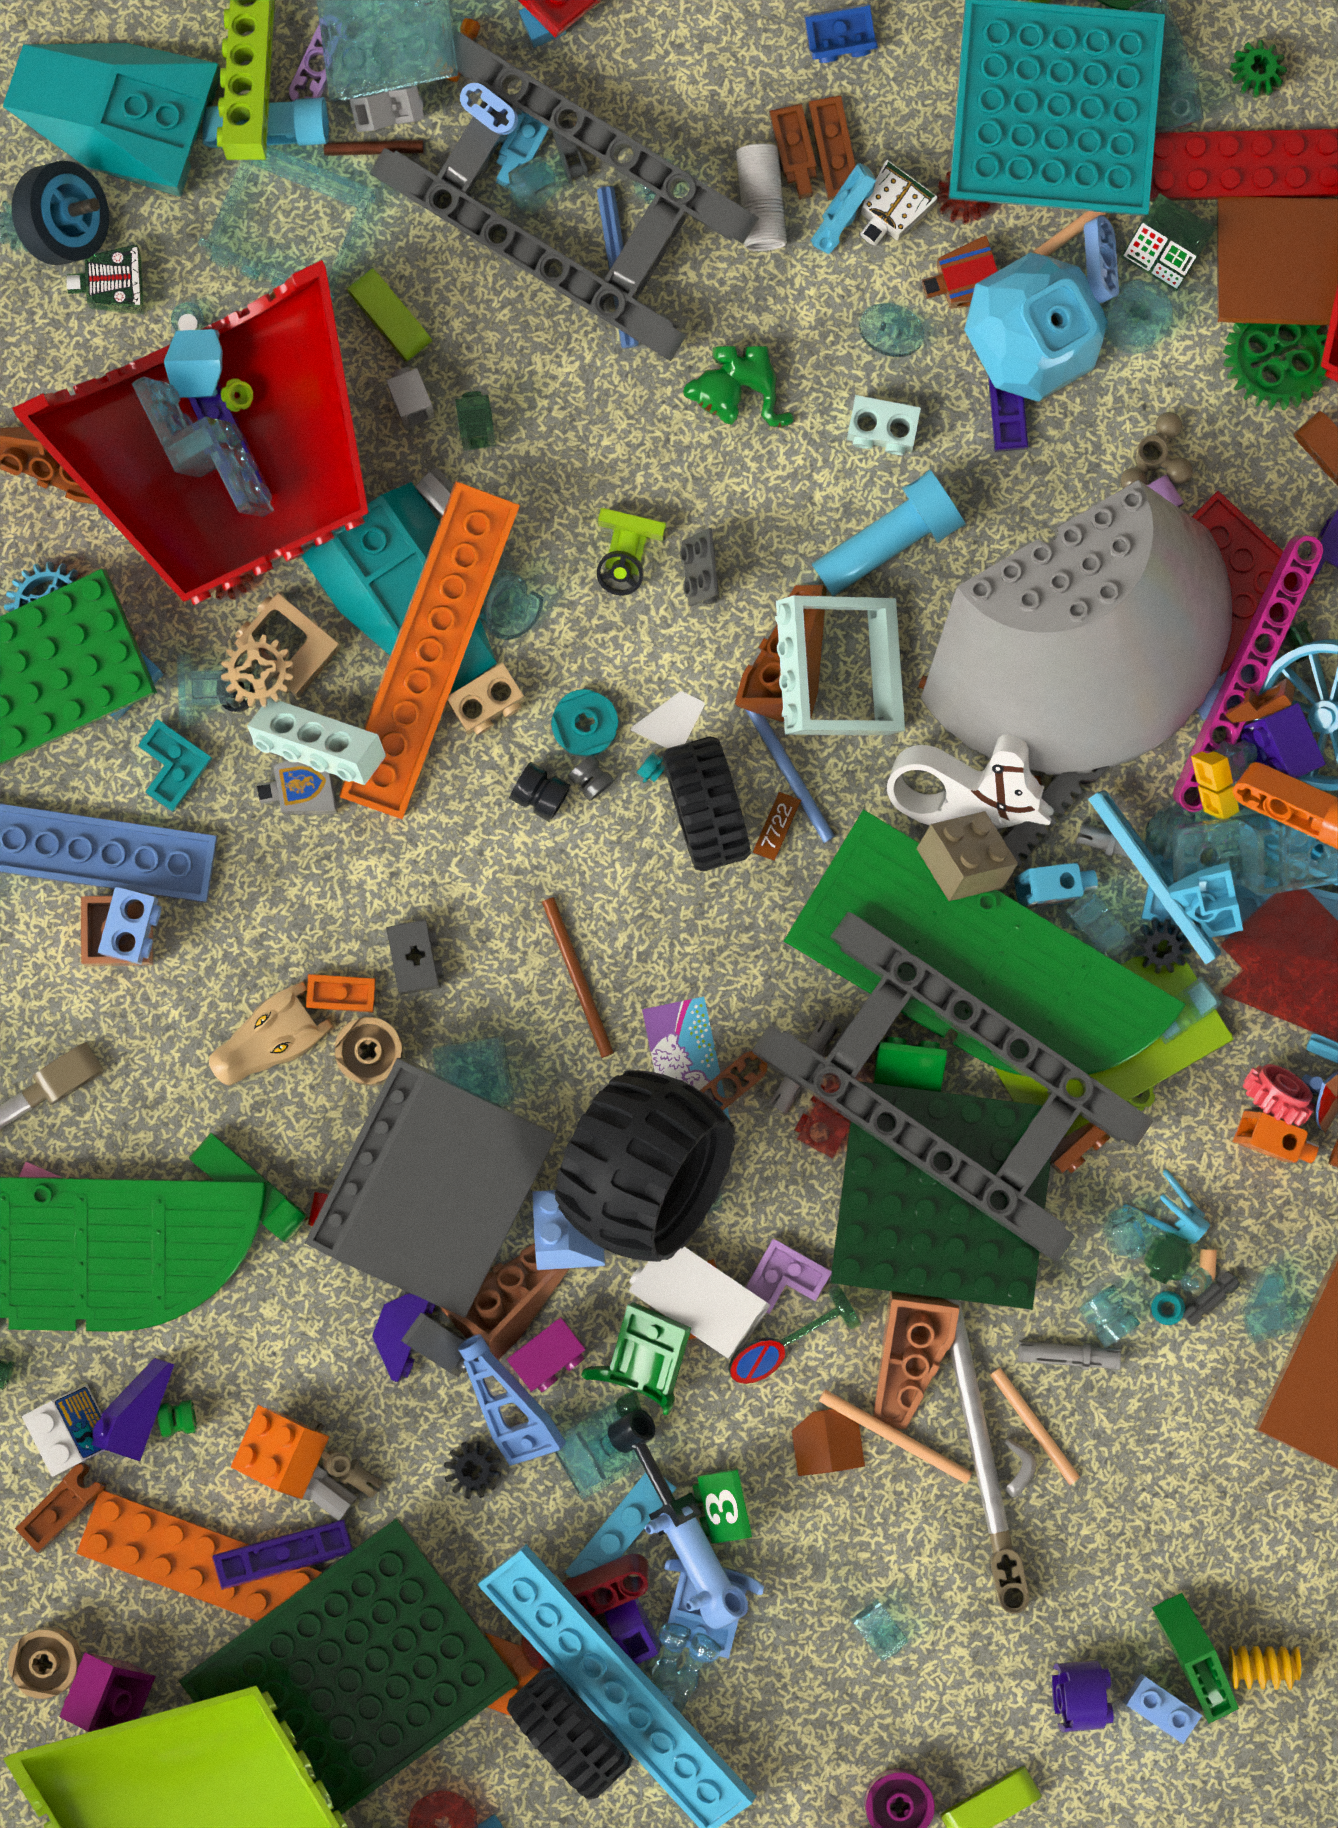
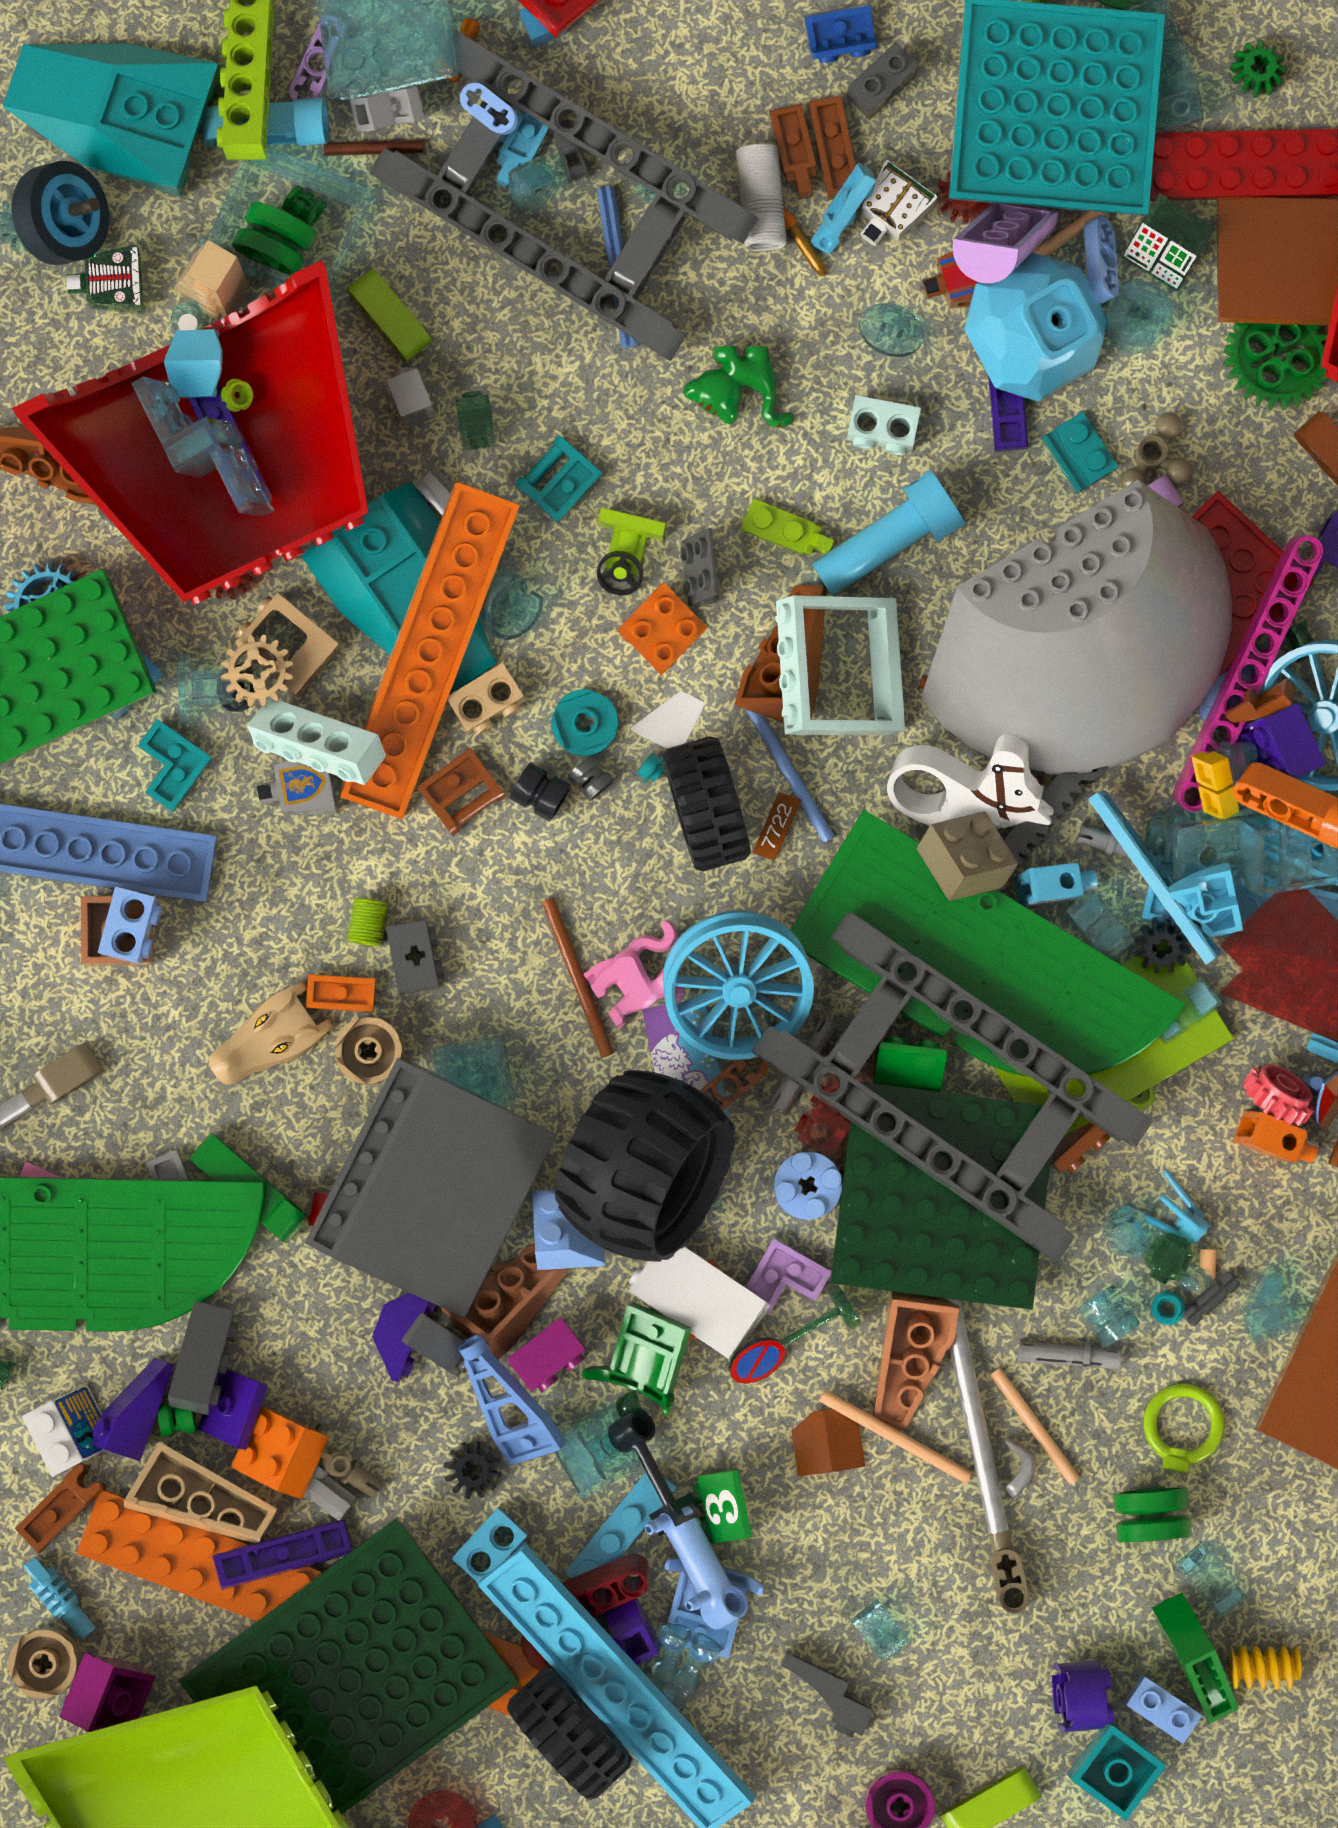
none -> medium azure hinge [24,1557,96,1640]
none -> tan wedge [124,1442,277,1544]
none -> light grey plate [145,1149,190,1180]
none -> dark grey brick [168,1301,239,1415]
none -> tan wedge [173,240,250,320]
none -> dark purple plate [198,1368,268,1450]
none -> green wheel [232,202,317,276]
none -> green bush [282,185,327,227]
none -> lime piece [347,898,389,947]
none -> dark orange plate [417,748,506,836]
none -> medium azure brick [451,1507,529,1583]
none -> teal plate [514,435,602,524]
none -> bright pink animal [583,920,685,1028]
none -> orange hinge [617,582,707,675]
none -> medium azure wheel [662,911,814,1060]
none -> lime hinge [741,498,835,556]
none -> light blue brick [773,1152,842,1220]
none -> pearl gold piece [779,208,827,276]
none -> dark grey slope [781,1651,874,1738]
none -> dark grey brick [846,42,919,120]
none -> lavender brick [953,203,1058,283]
none -> teal plate [1041,411,1119,494]
none -> teal brick [1067,1723,1167,1821]
none -> green wheel [1113,1486,1192,1542]
none -> lime piece [1143,1383,1225,1474]
none -> clear light blue slope [1175,1542,1247,1620]

